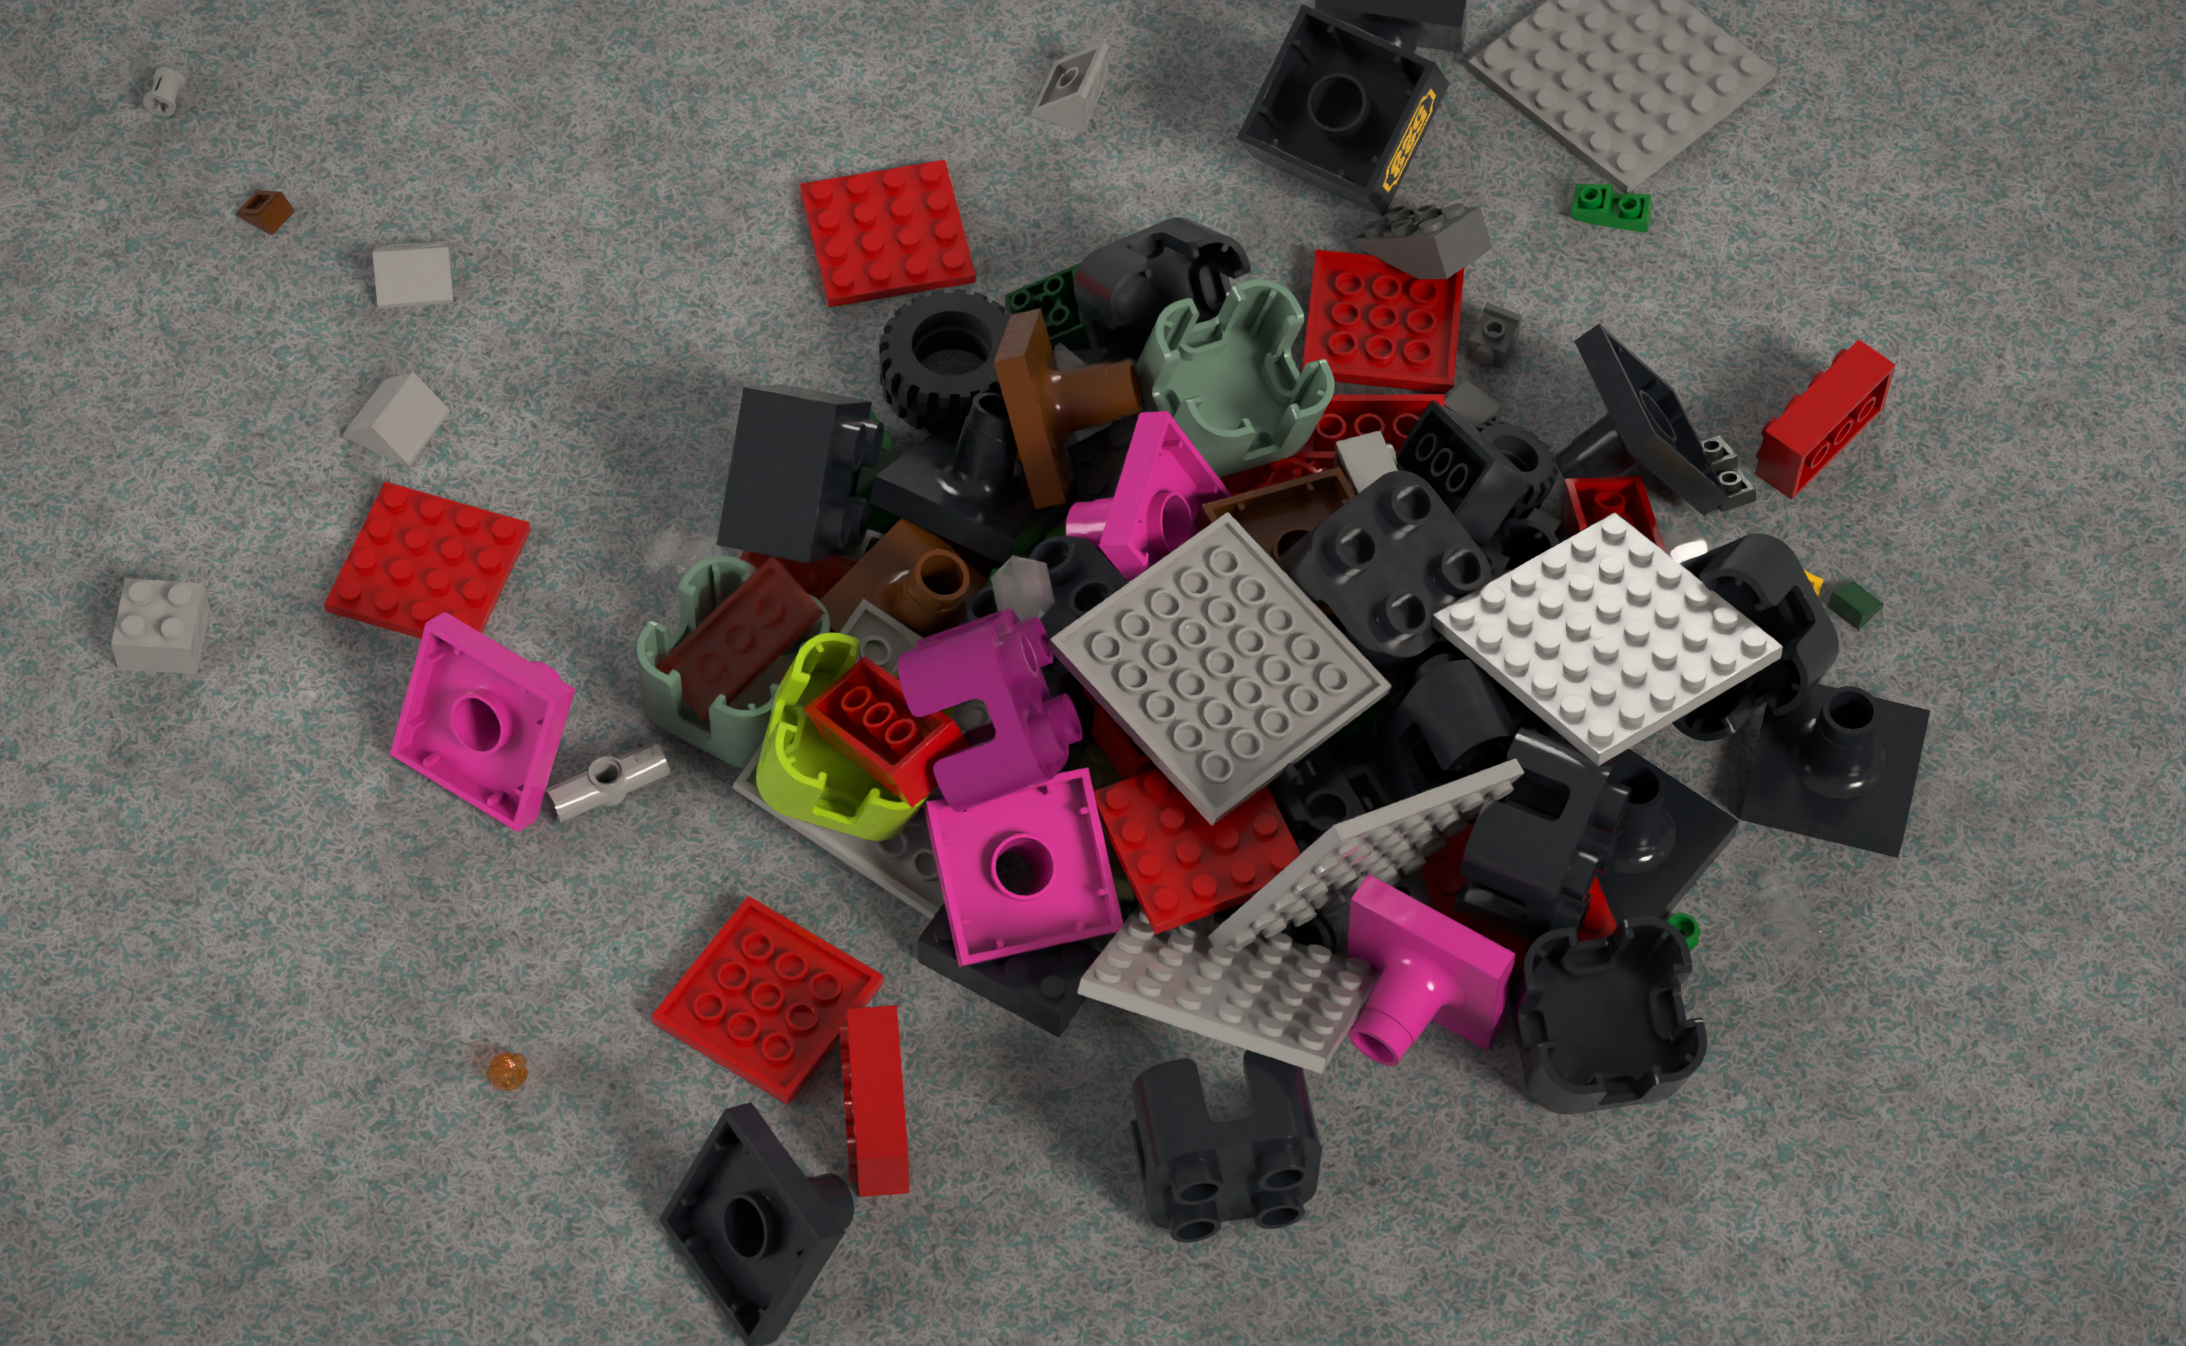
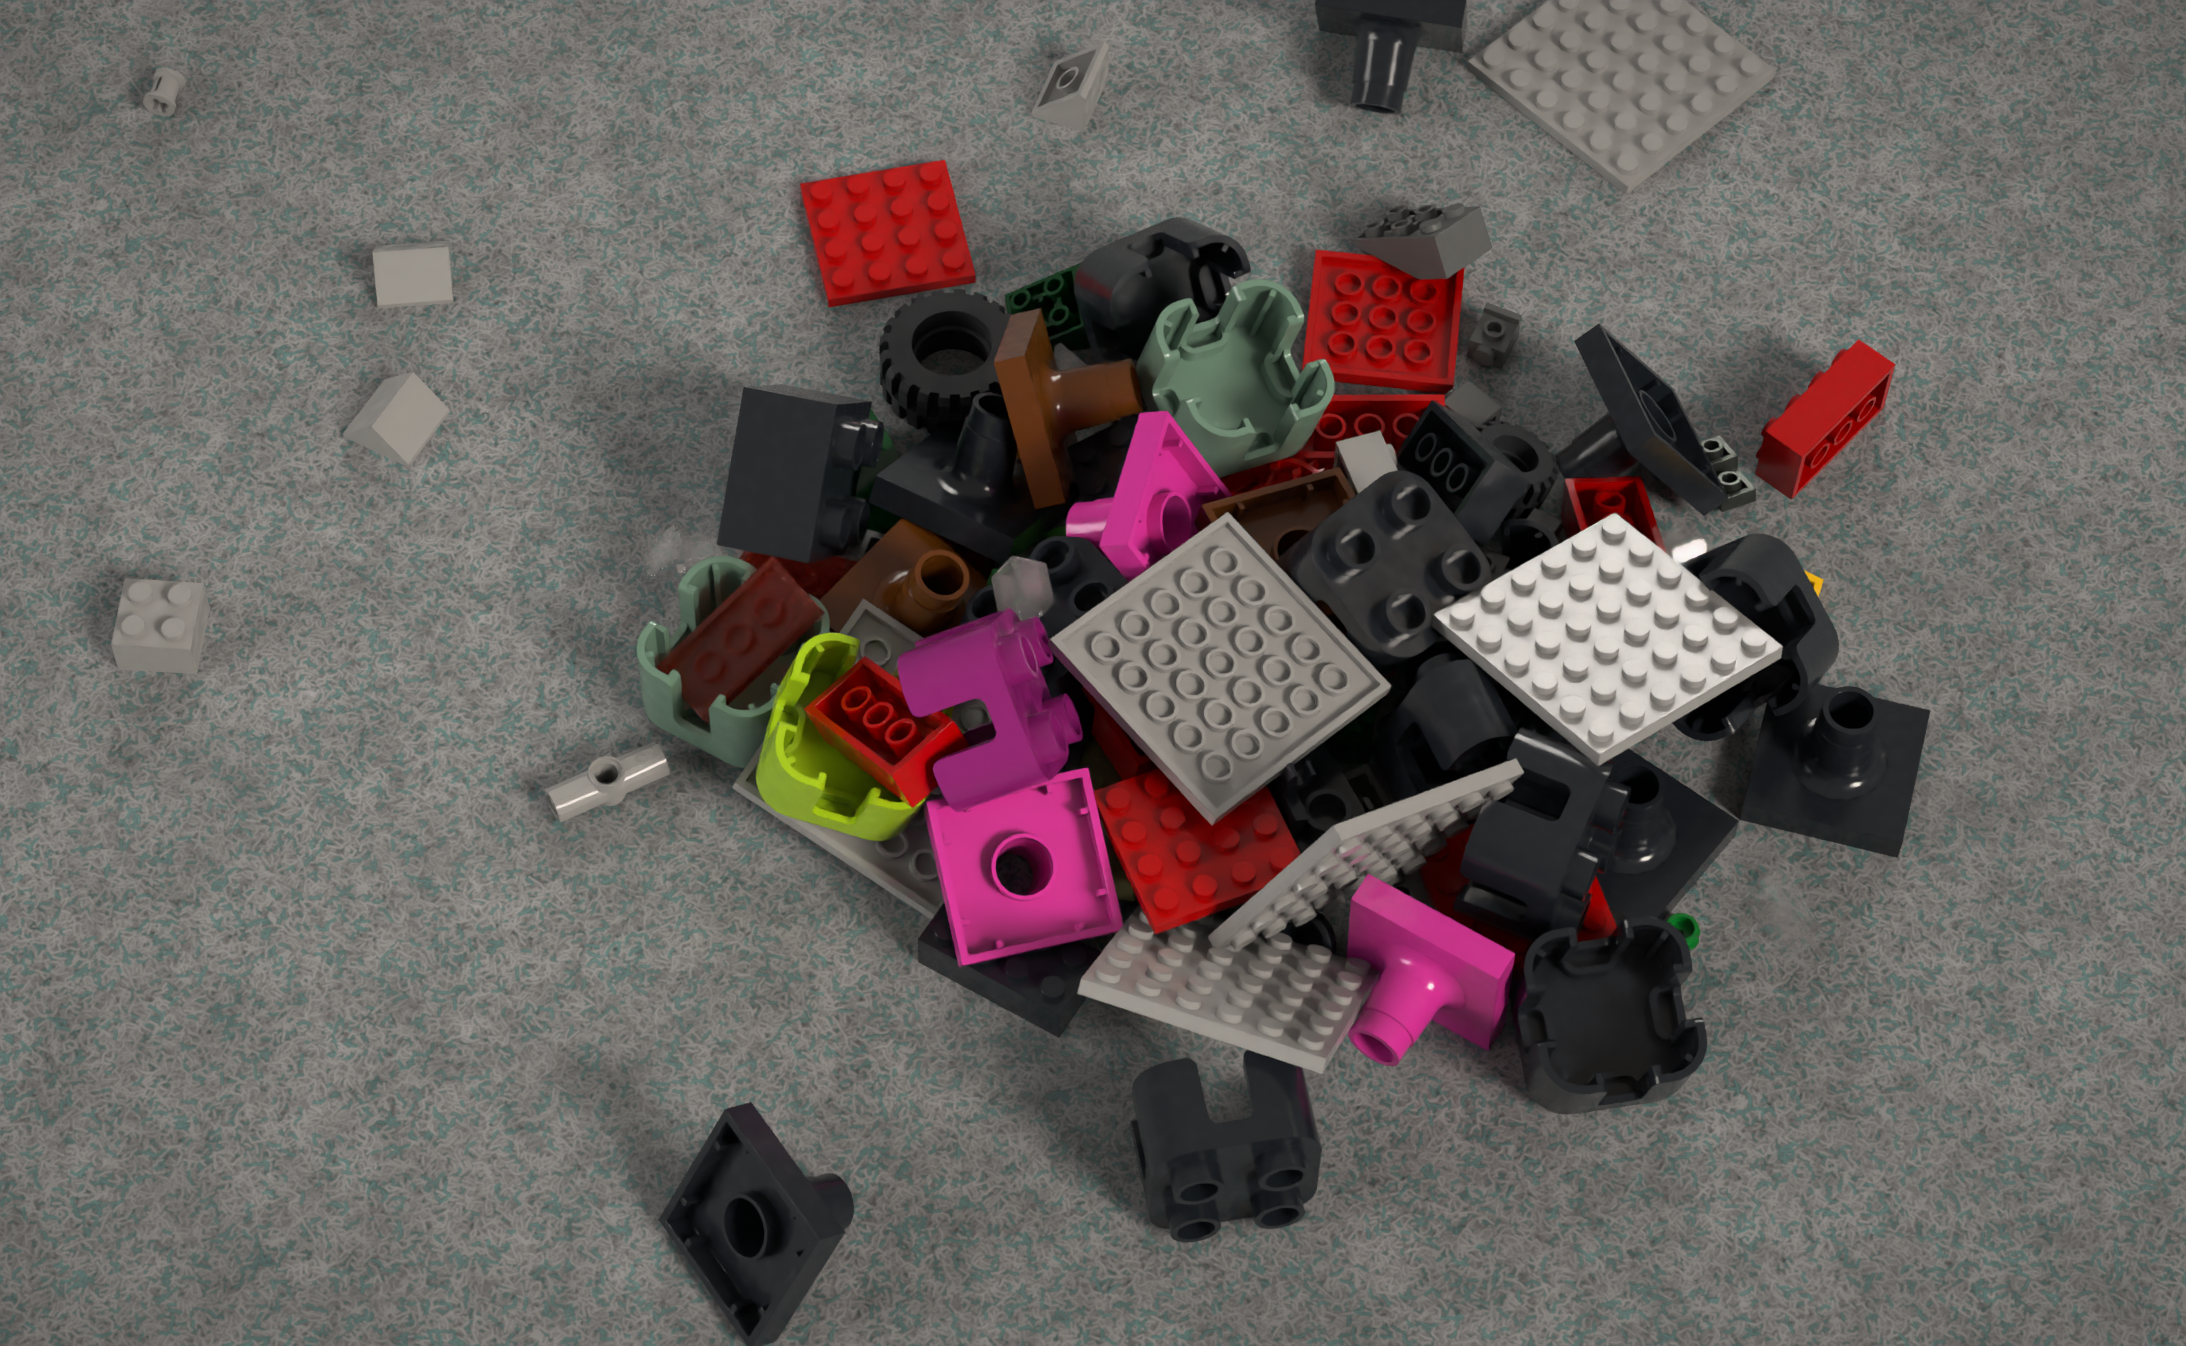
reddish brown slope [236,190,294,235] -> none
red plate [324,482,531,639] -> none
dark pink piece [390,612,575,832] -> none
clear orange plate [487,1052,528,1091] -> none
red plate [652,895,884,1106] -> none
red brick [839,1005,910,1197] -> none
black brick [1237,4,1449,217] -> none
green slope [1571,184,1653,232] -> none
dark green slope [1828,581,1884,630] -> none

